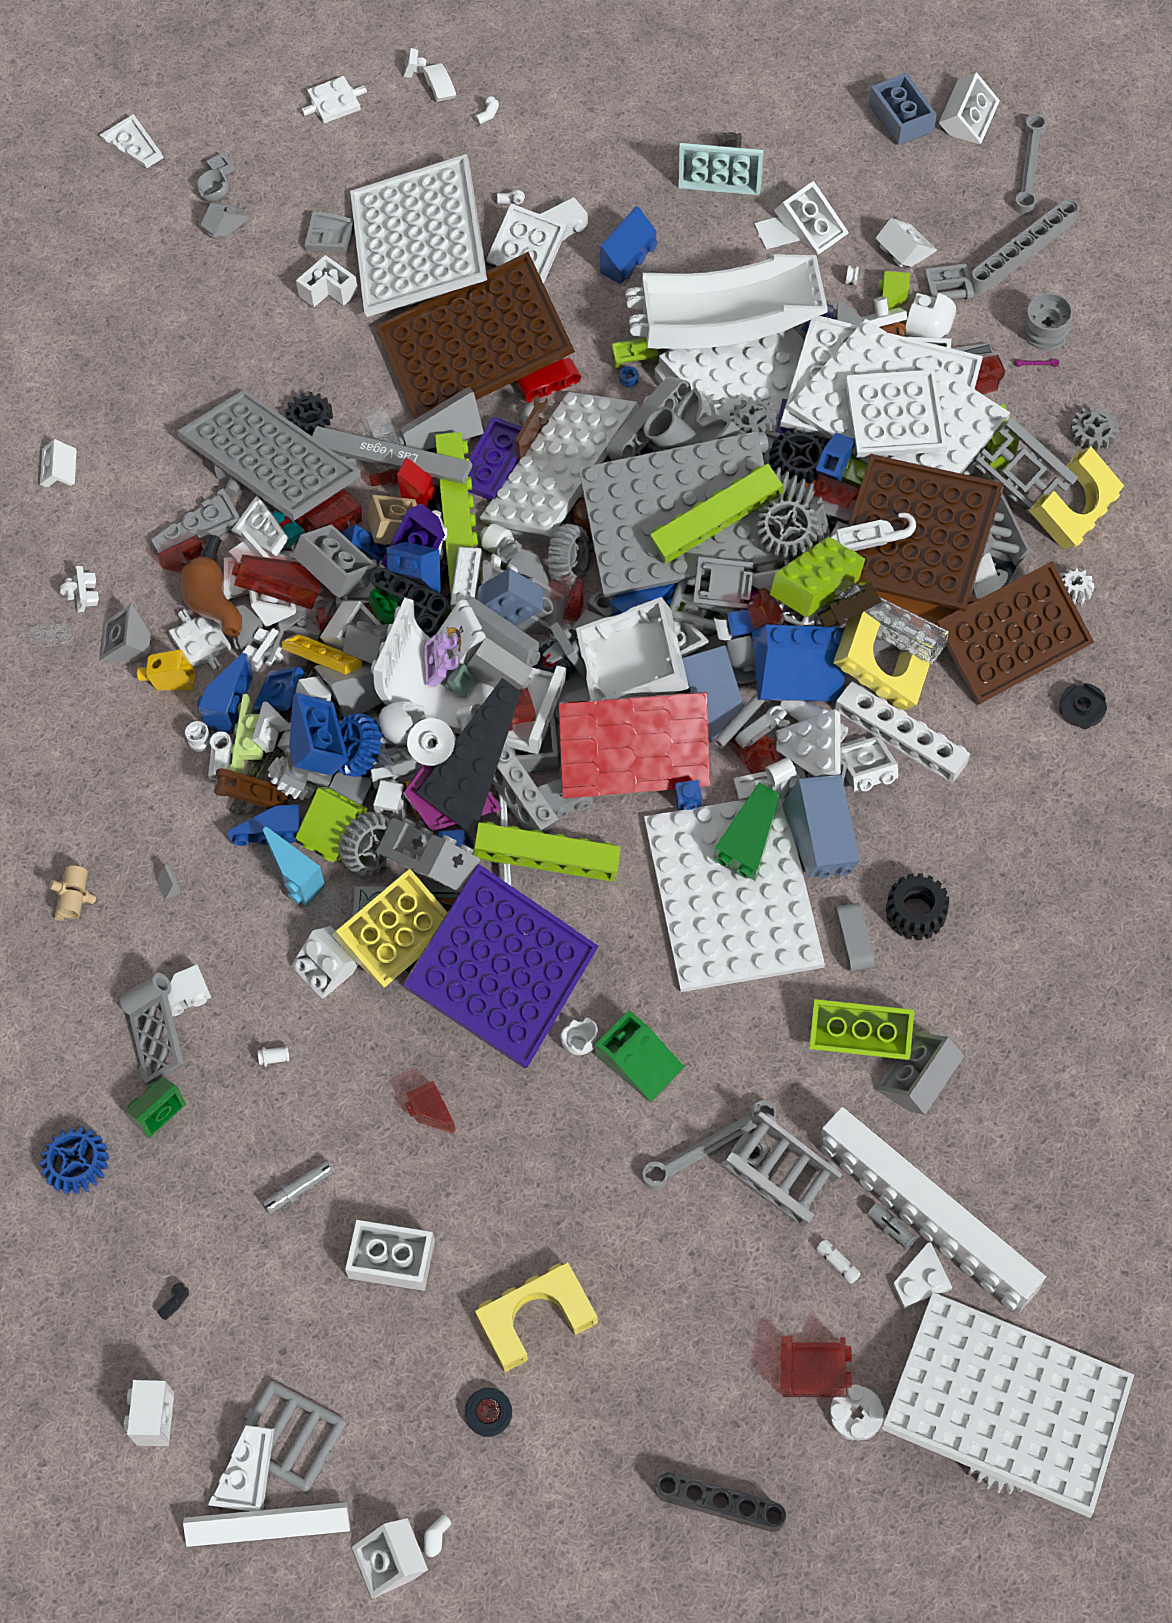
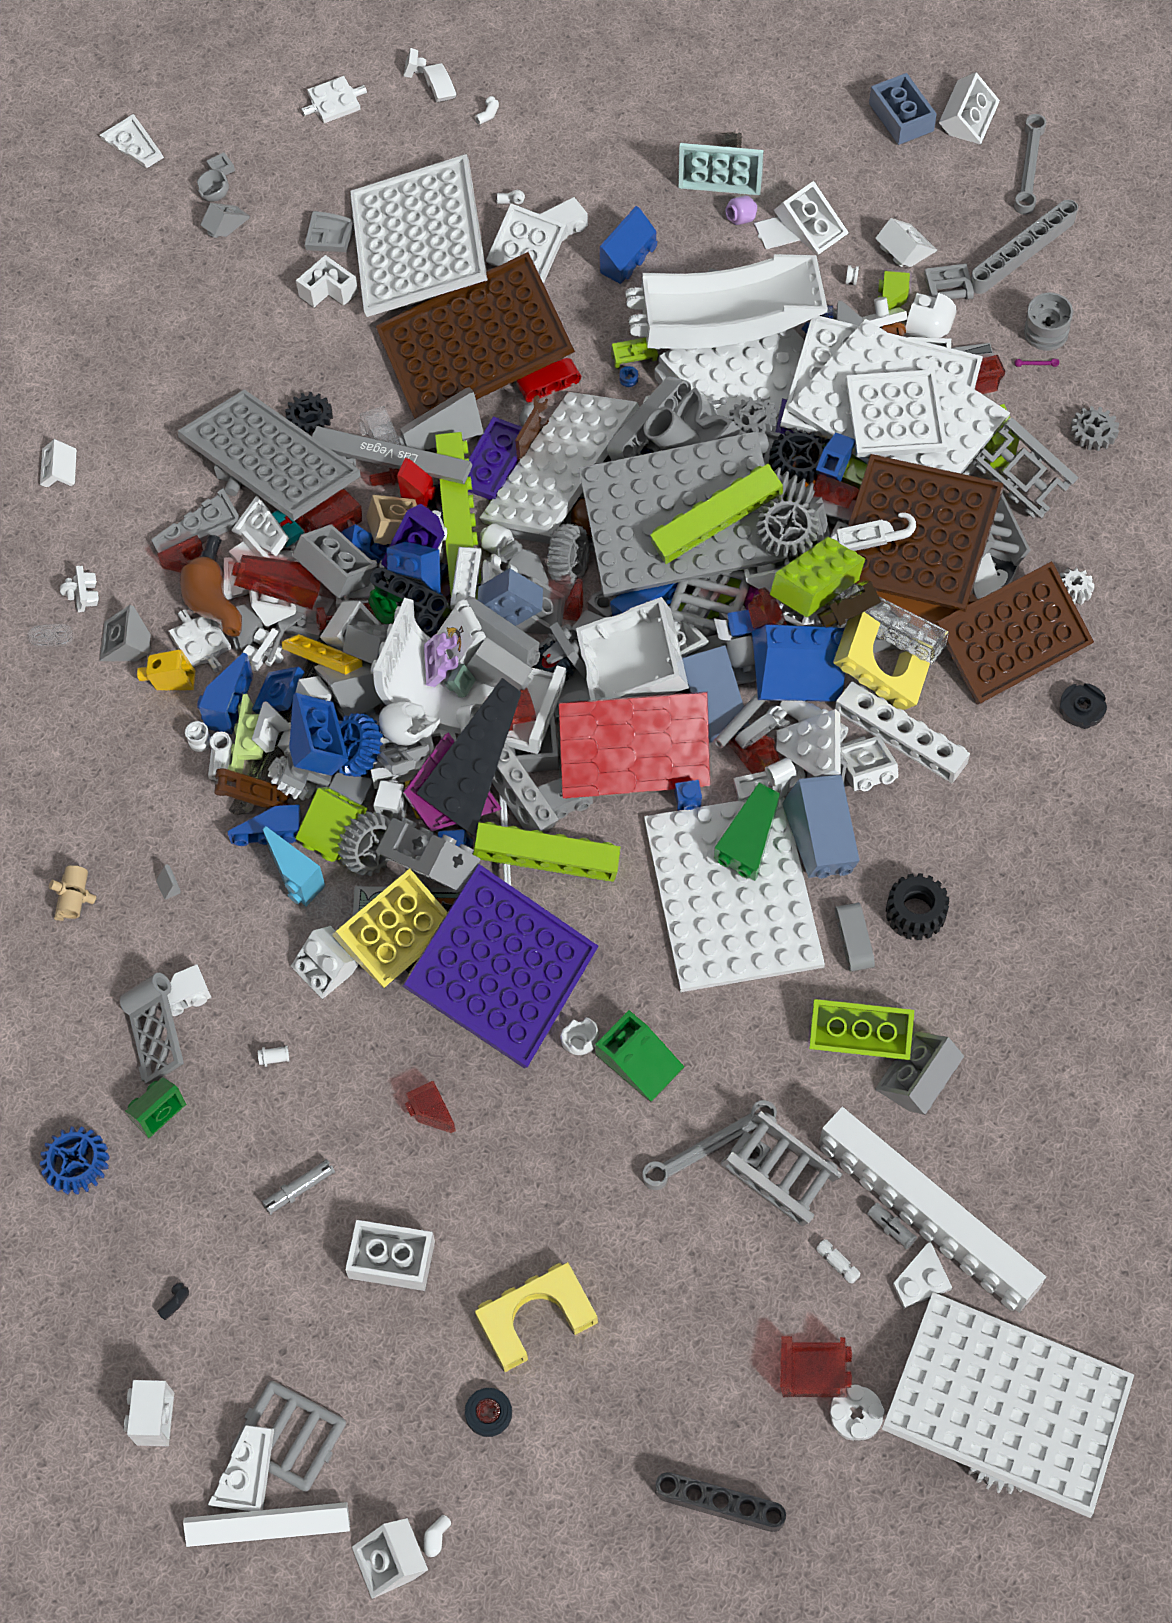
white dish [407,718,455,766] -> none
light grey container [693,557,754,610] -> none
light yellow arch [1029,447,1124,549] -> none
none -> lavender head [725,195,757,225]

